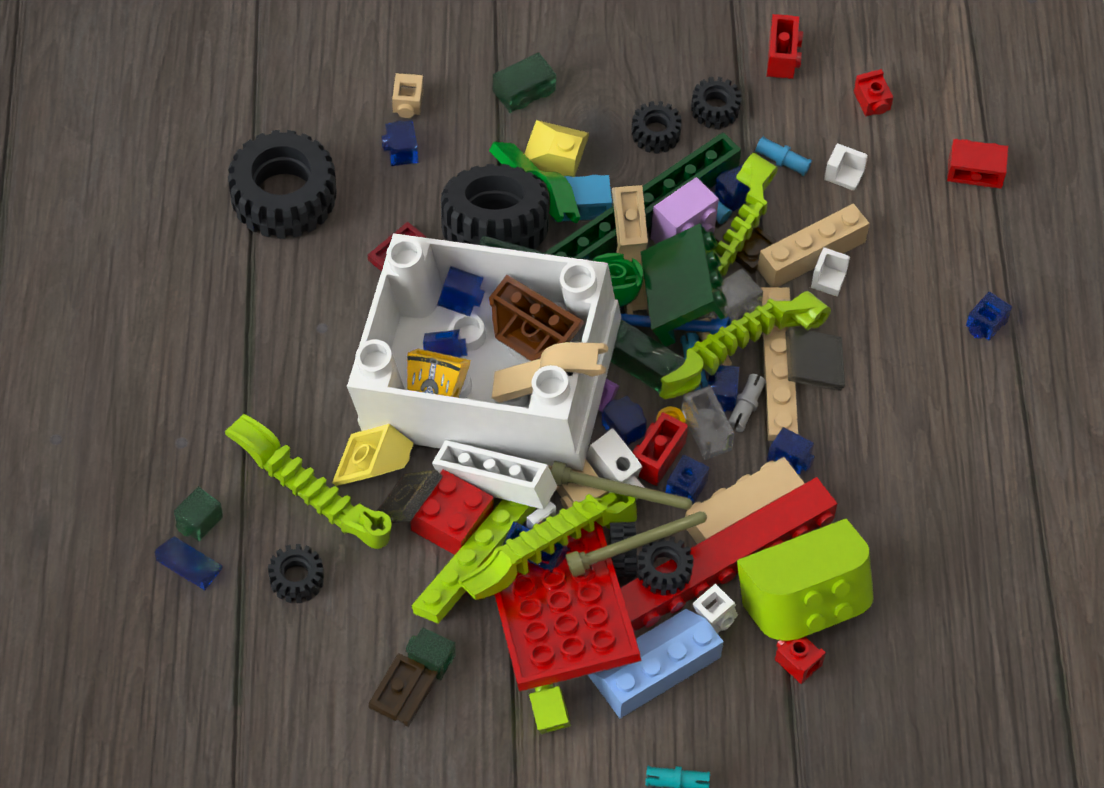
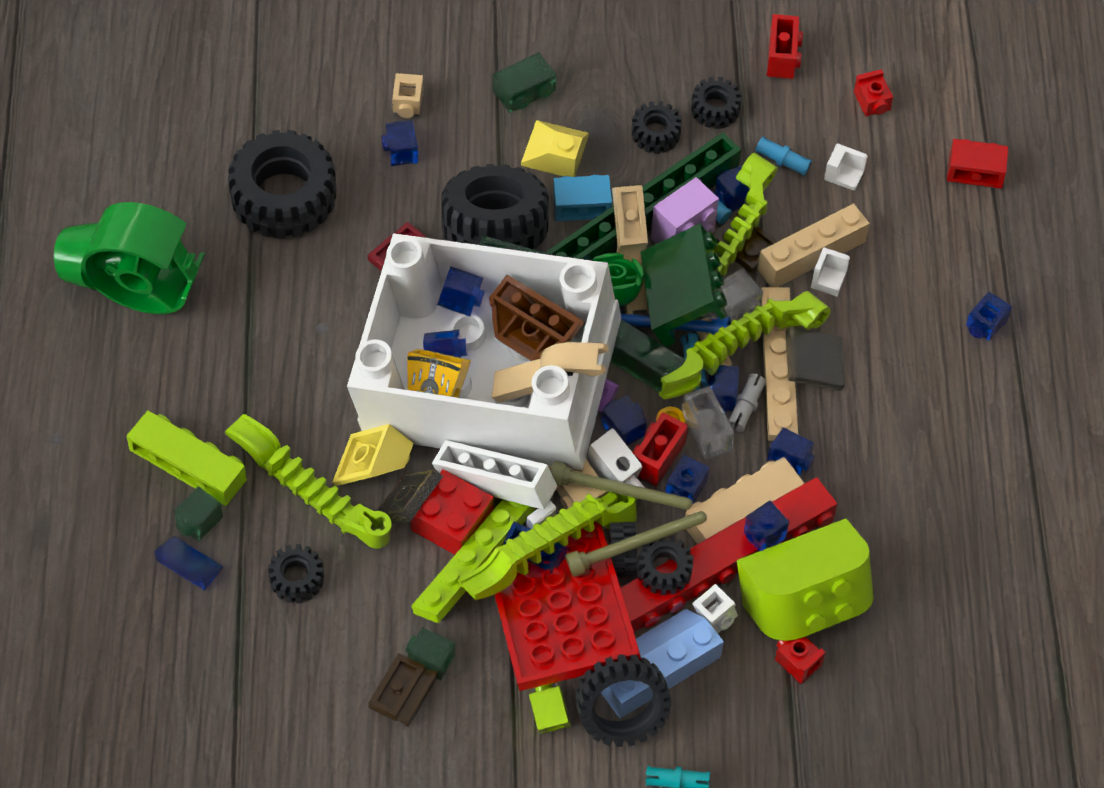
green piece [489,142,580,223] -> none
none -> green animal [54,202,205,314]
none -> lime brick [127,410,247,506]
none -> black tyre [576,654,671,747]
none -> clear blue brick [743,500,789,551]

